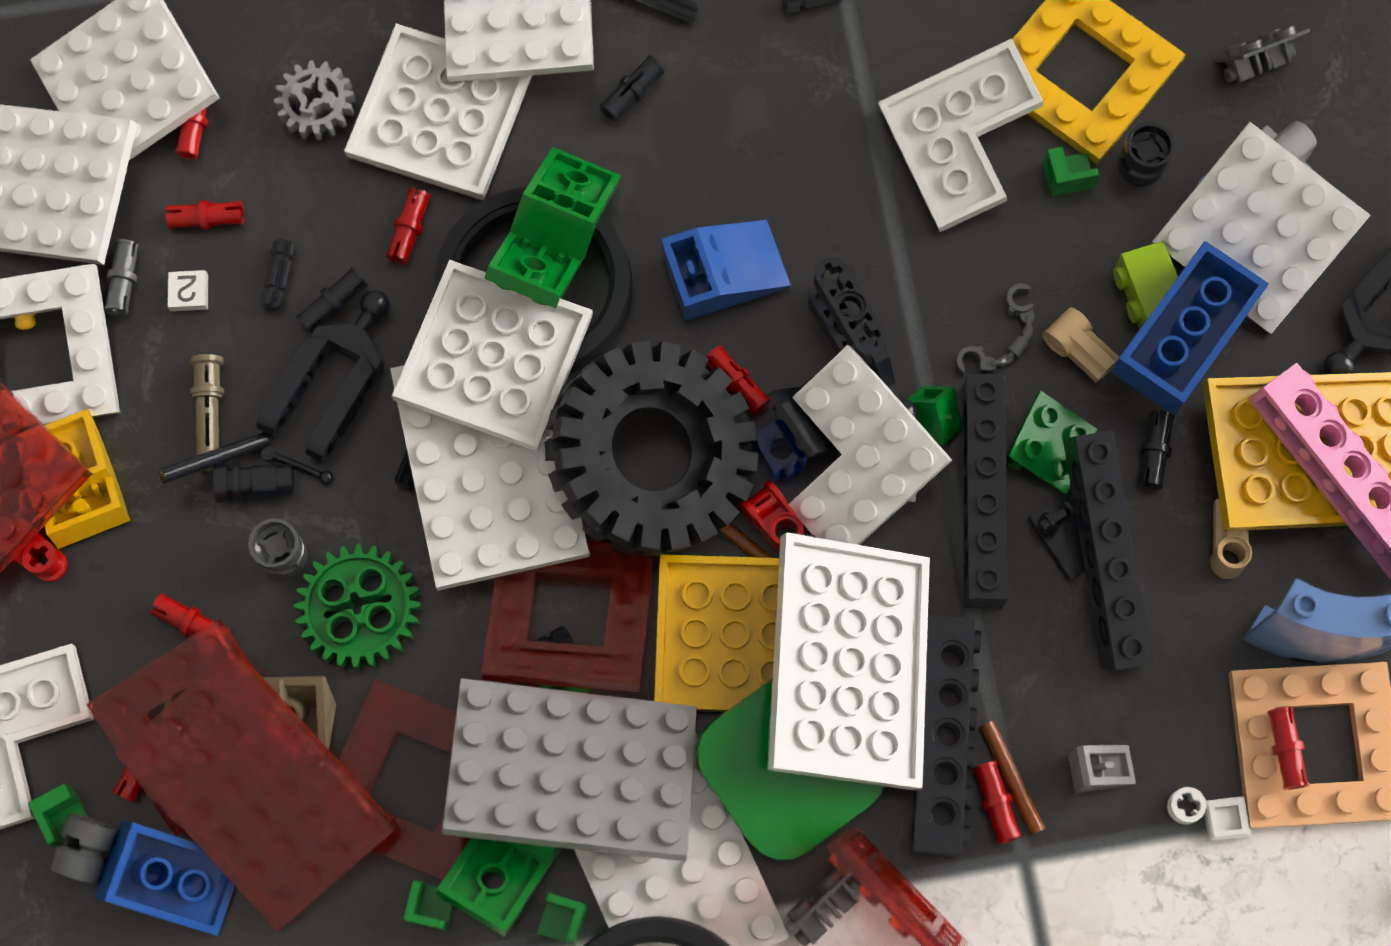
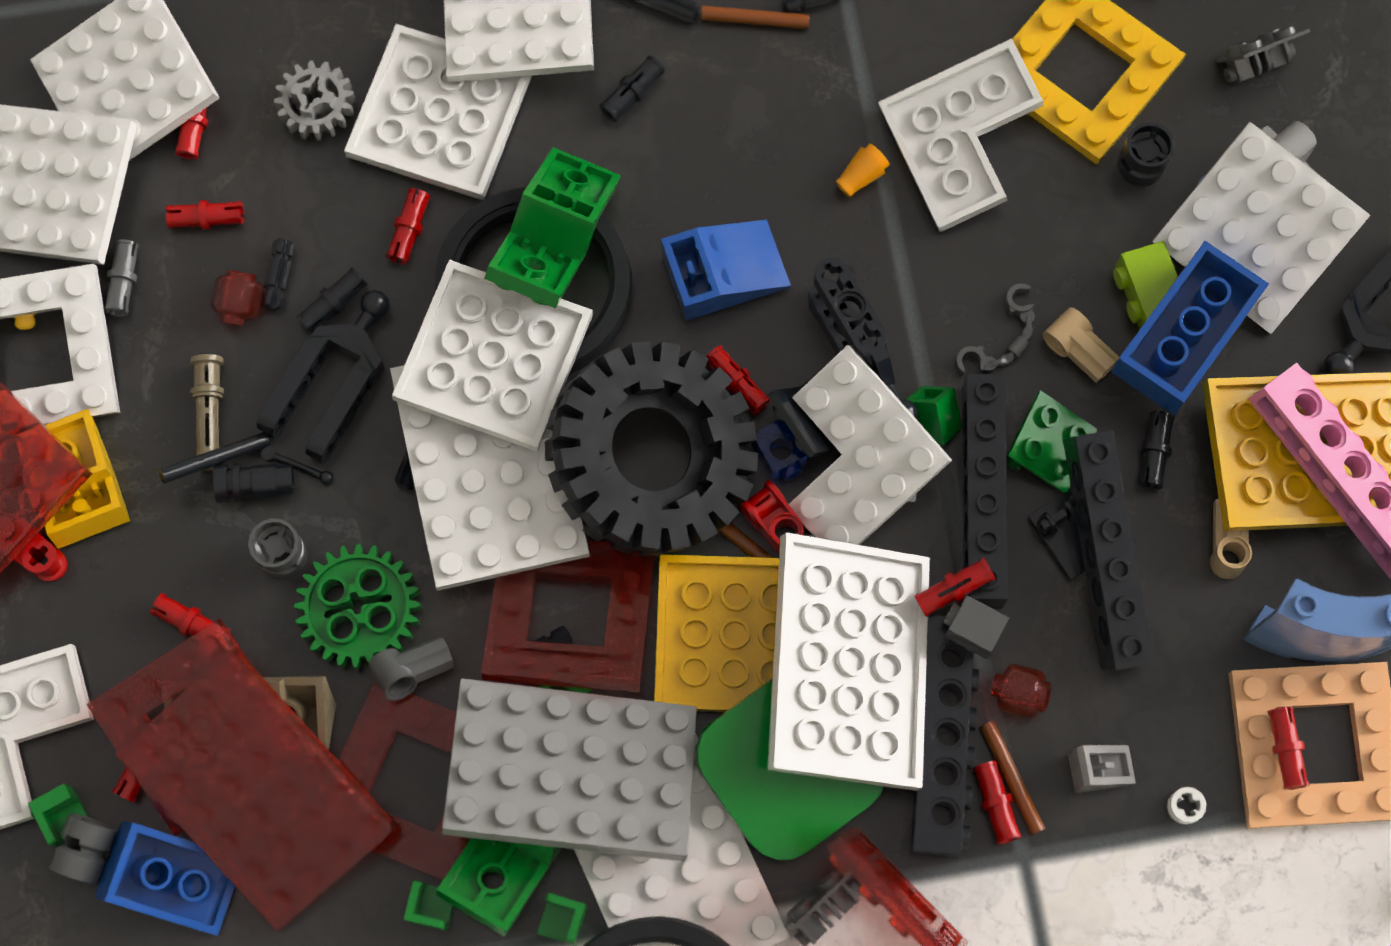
white tile [168,270,208,311] -> none
green panel [1043,147,1100,197] -> none
white tile [1204,796,1251,842] -> none
none -> clear red head [211,269,264,326]
none -> dark grey piece [368,637,454,701]
none -> dark orange bar [701,5,810,29]
none -> light orange cone [835,143,890,198]
none -> red pin [914,557,996,617]
none -> dark grey brick [943,596,1009,659]
none -> clear red head [991,664,1052,719]

